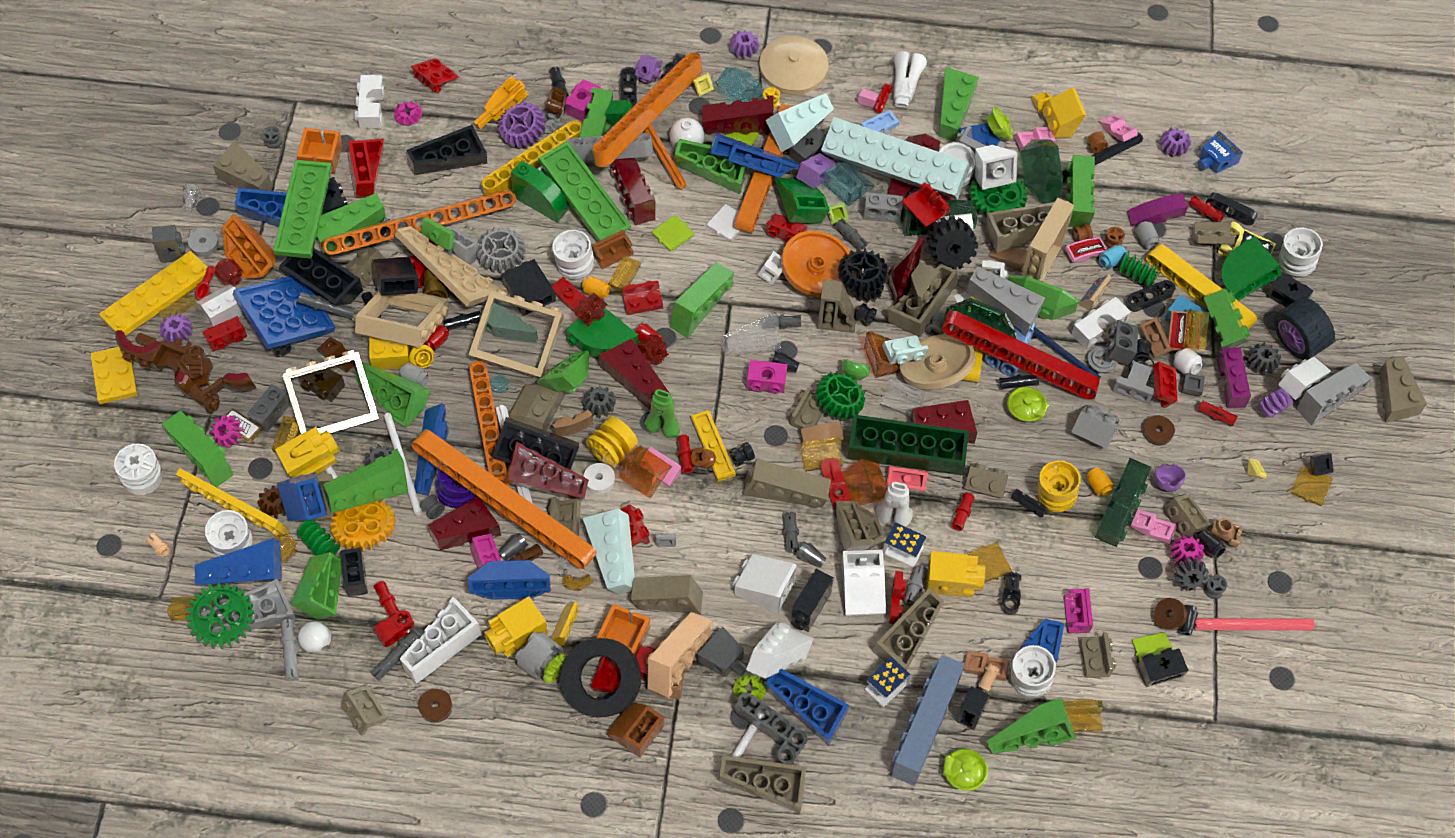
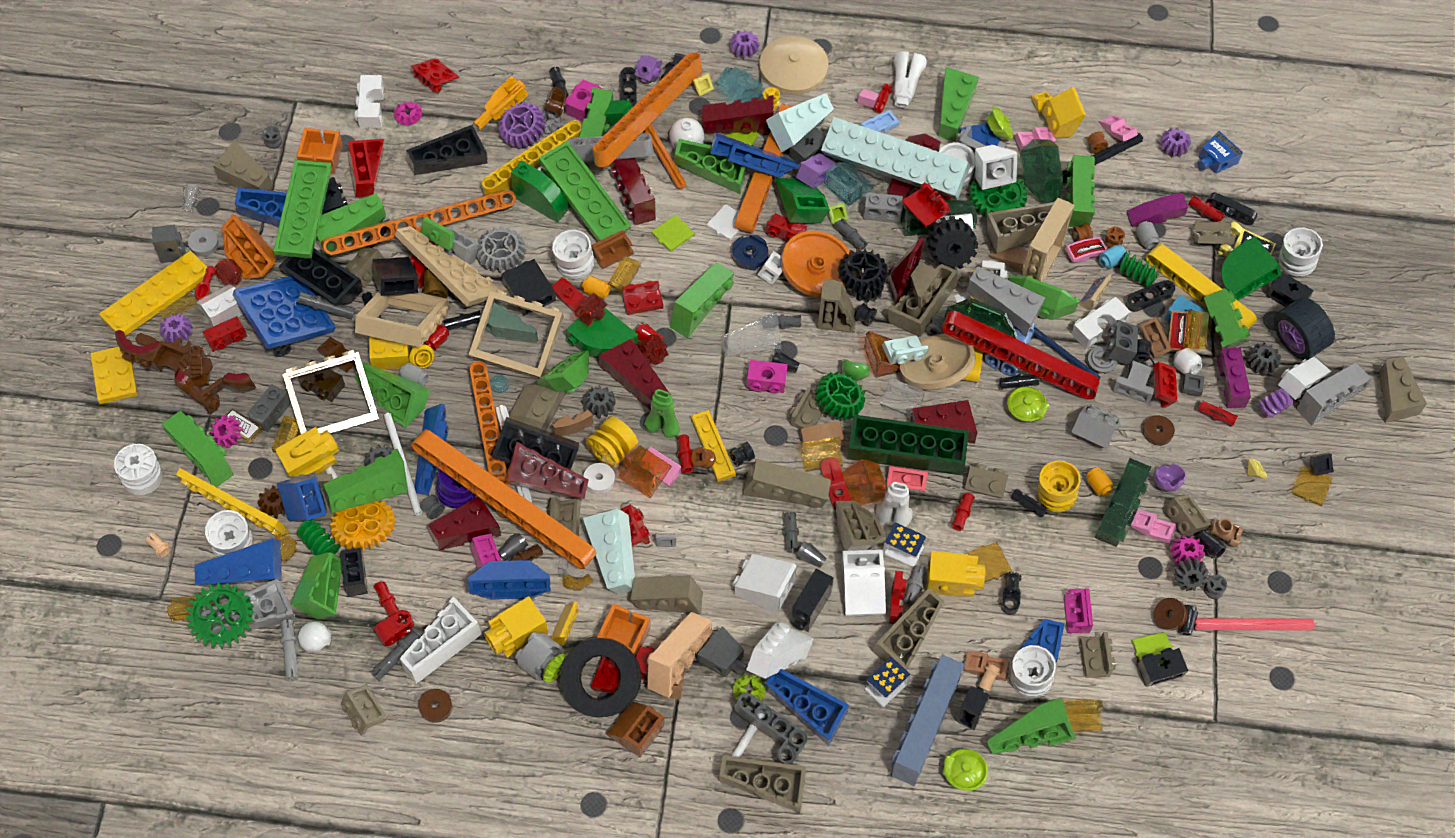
none -> dark blue plate [732,235,769,271]

